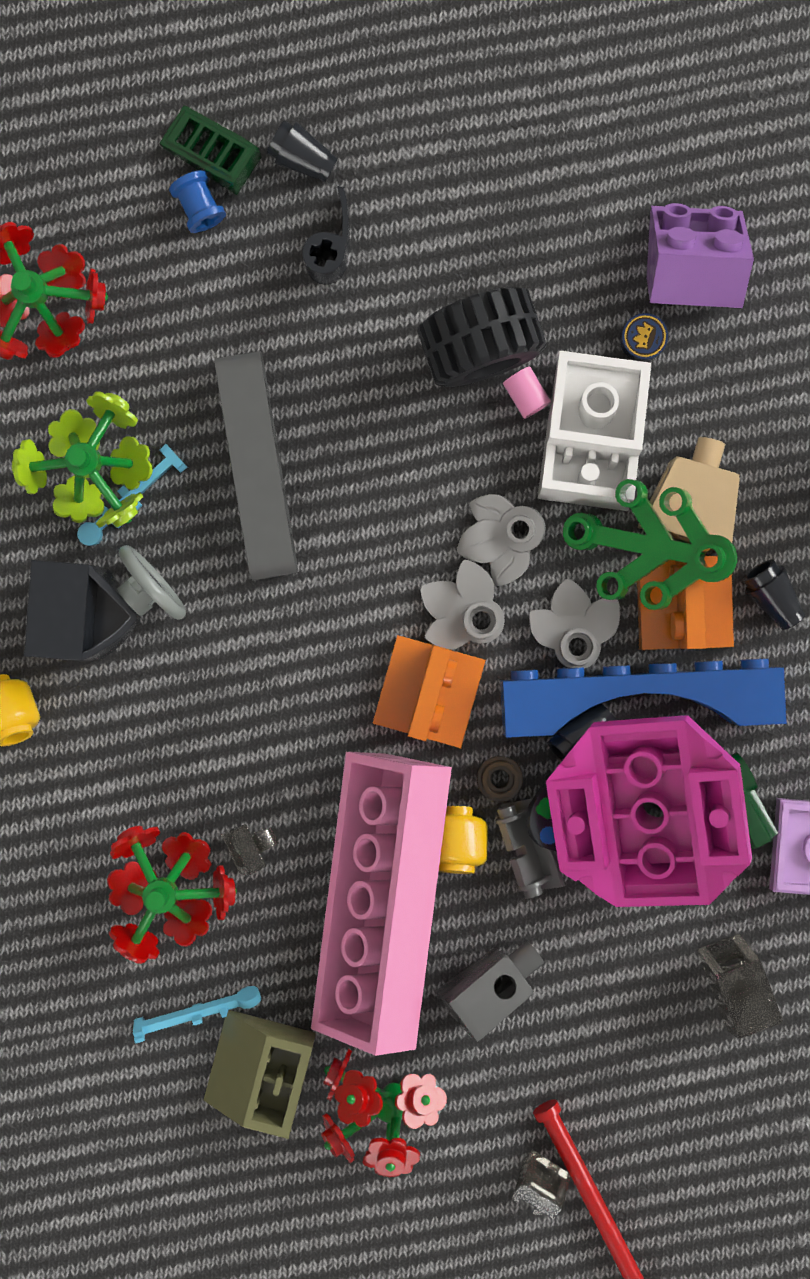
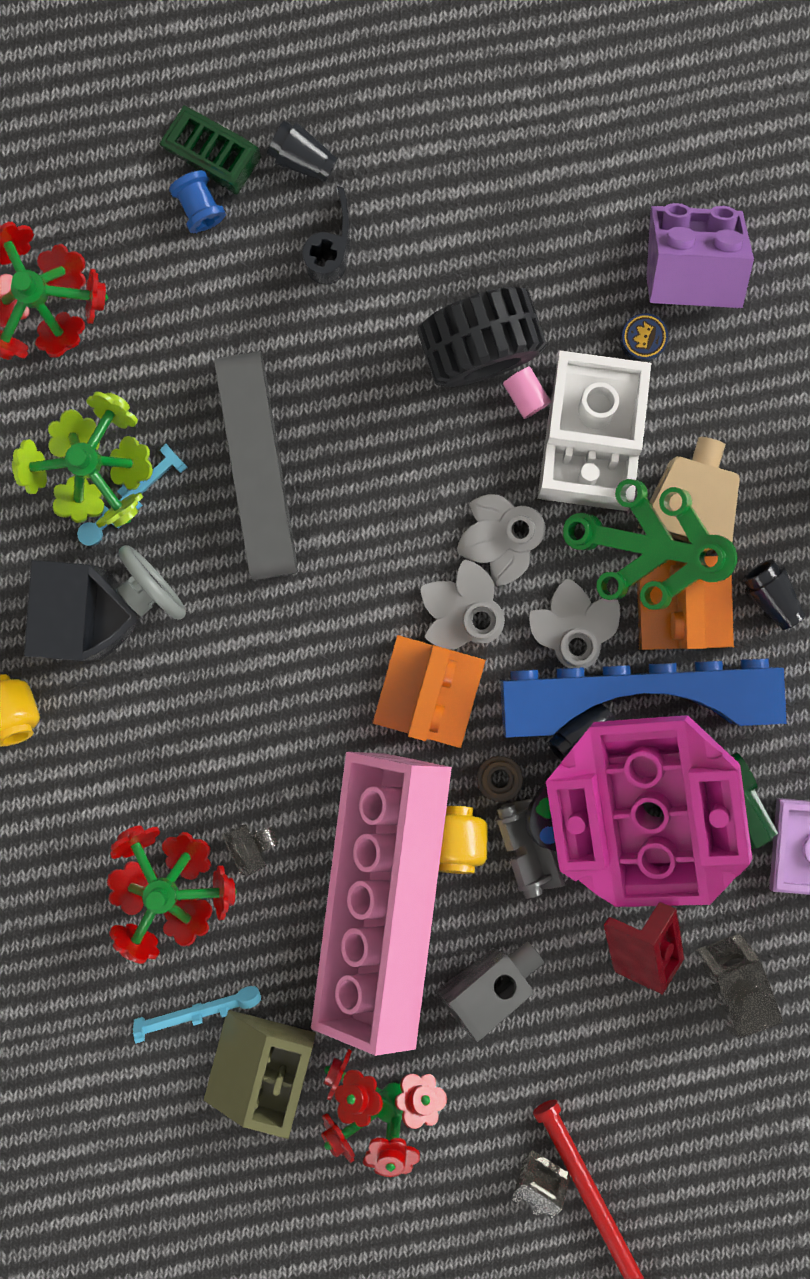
none -> dark red panel [603,901,685,995]

